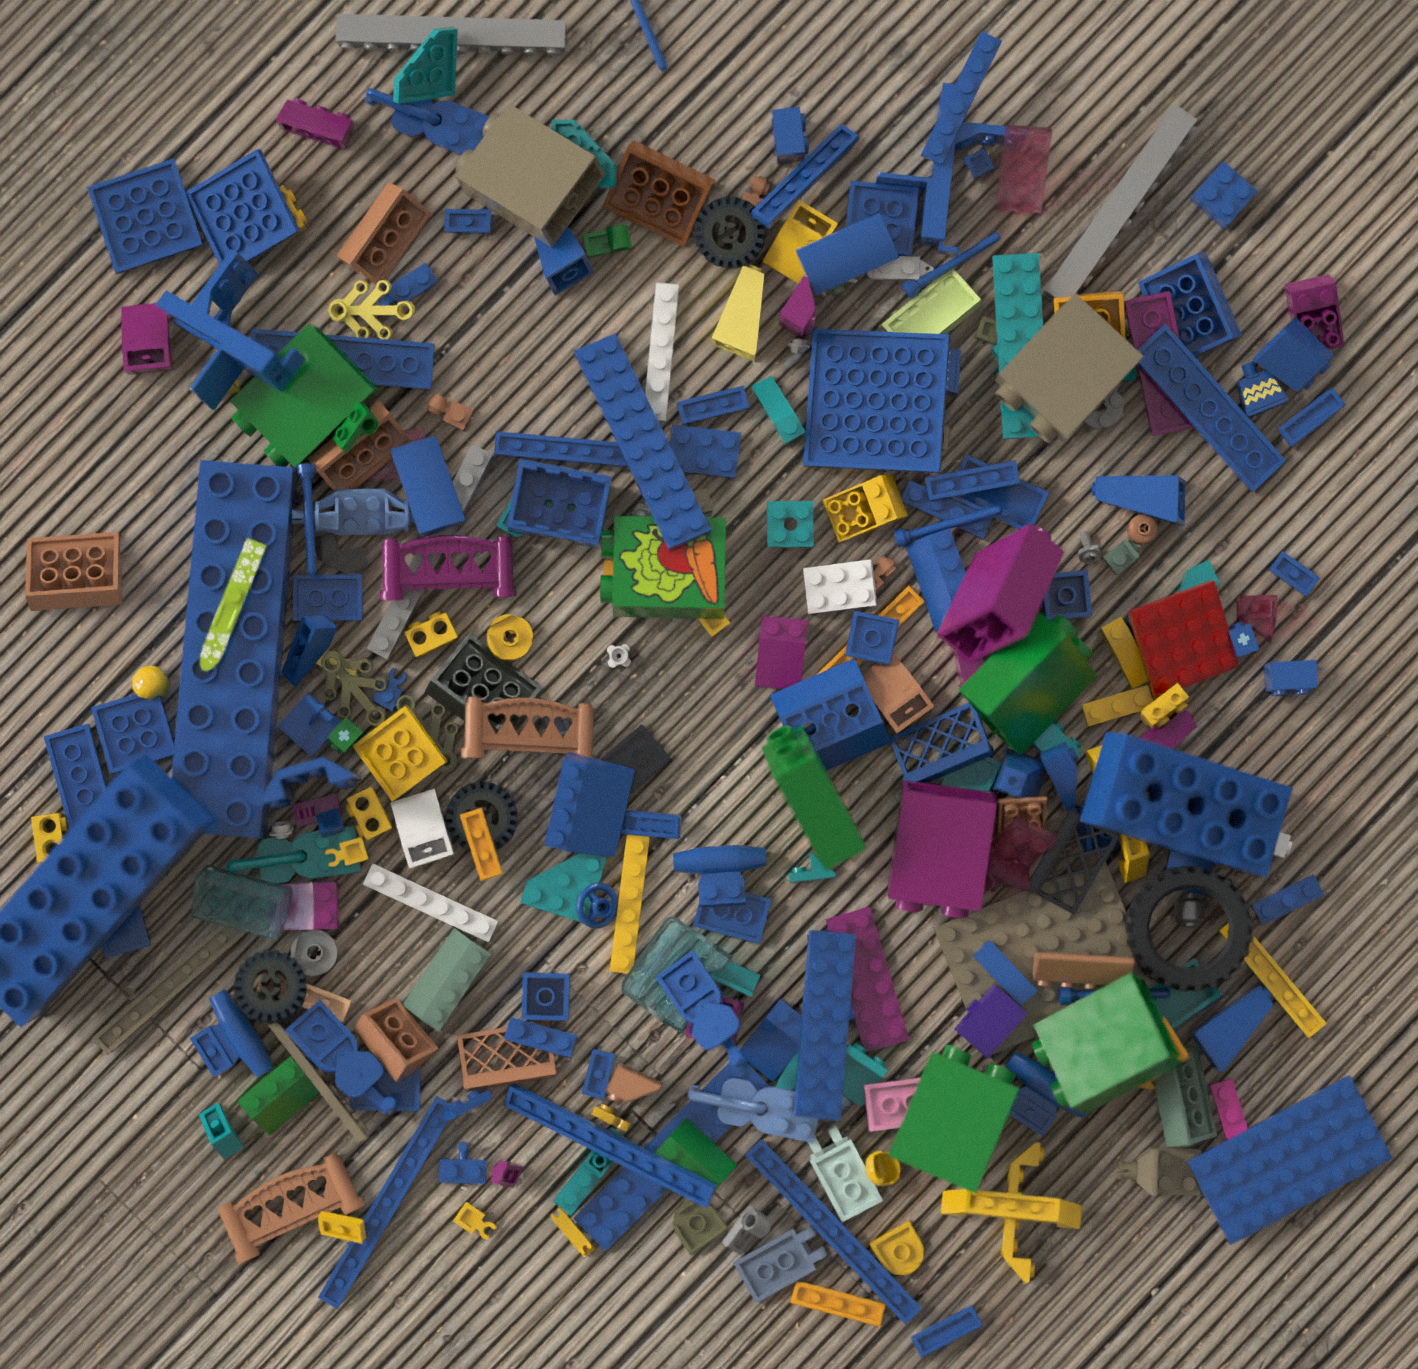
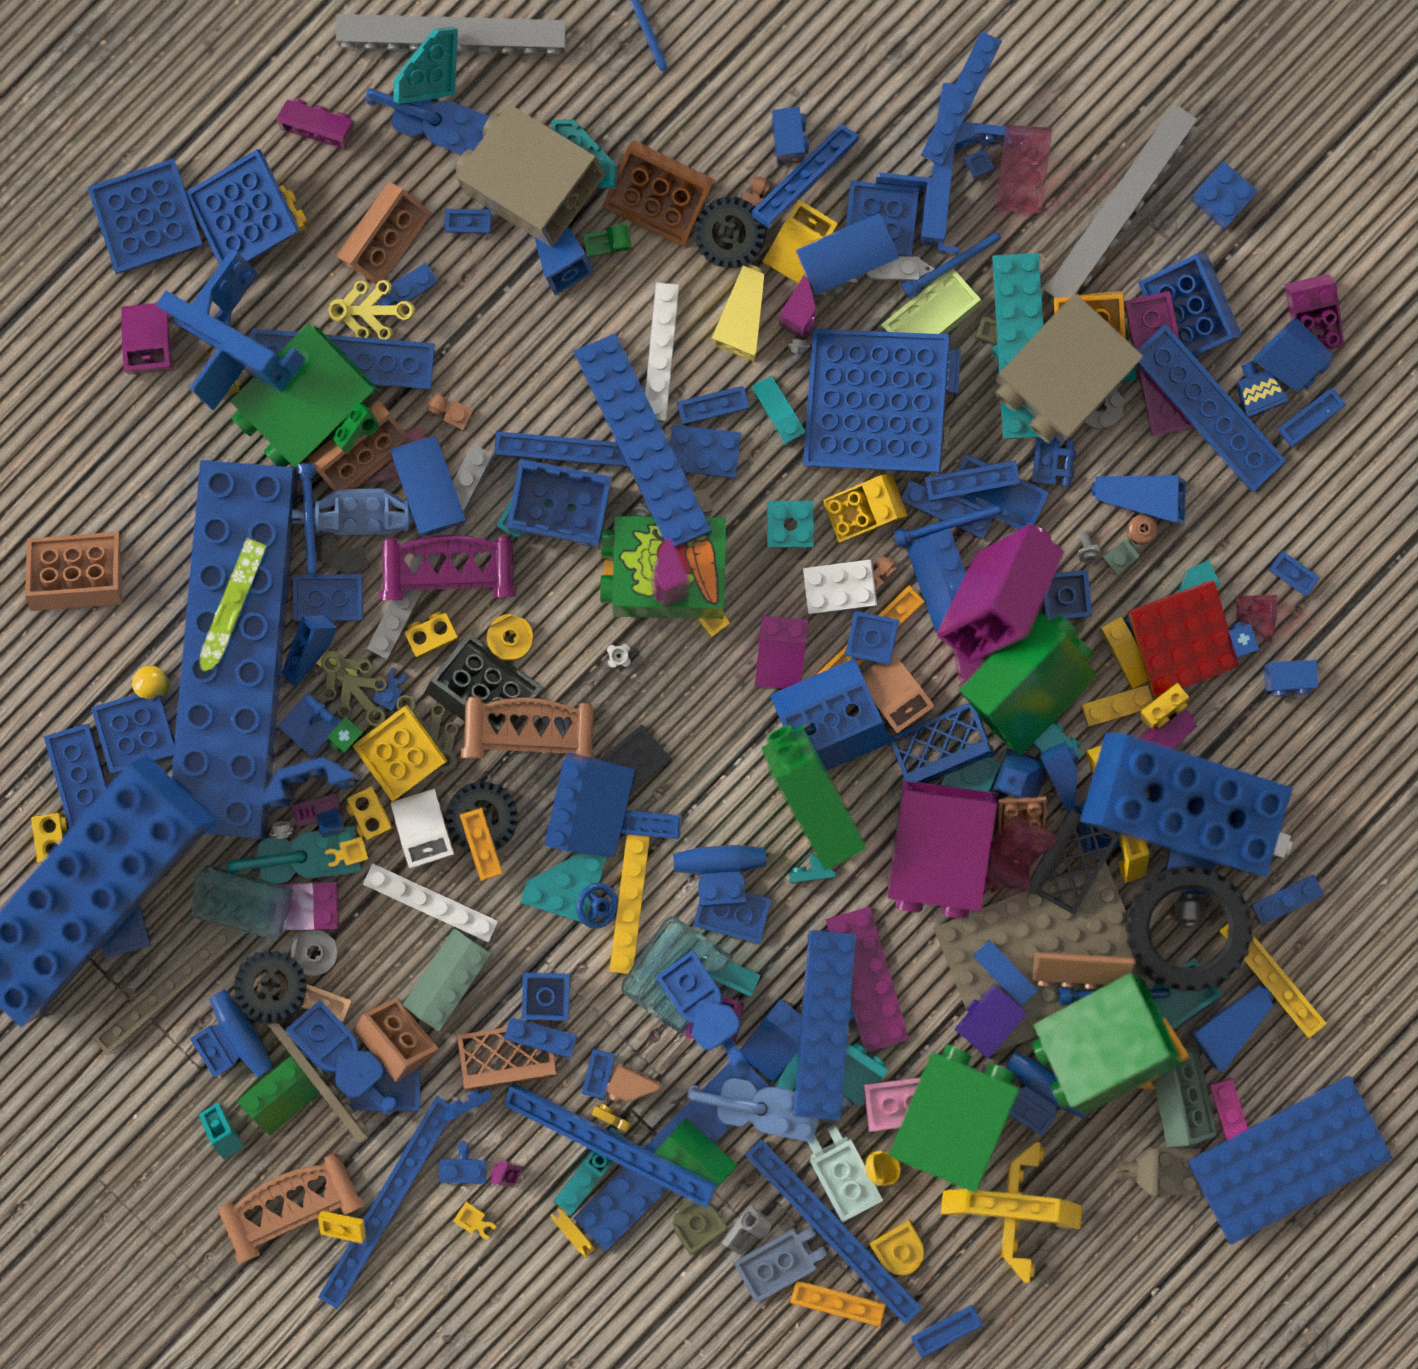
none -> magenta slope [651,538,689,607]
none -> blue plate [1031,438,1077,487]

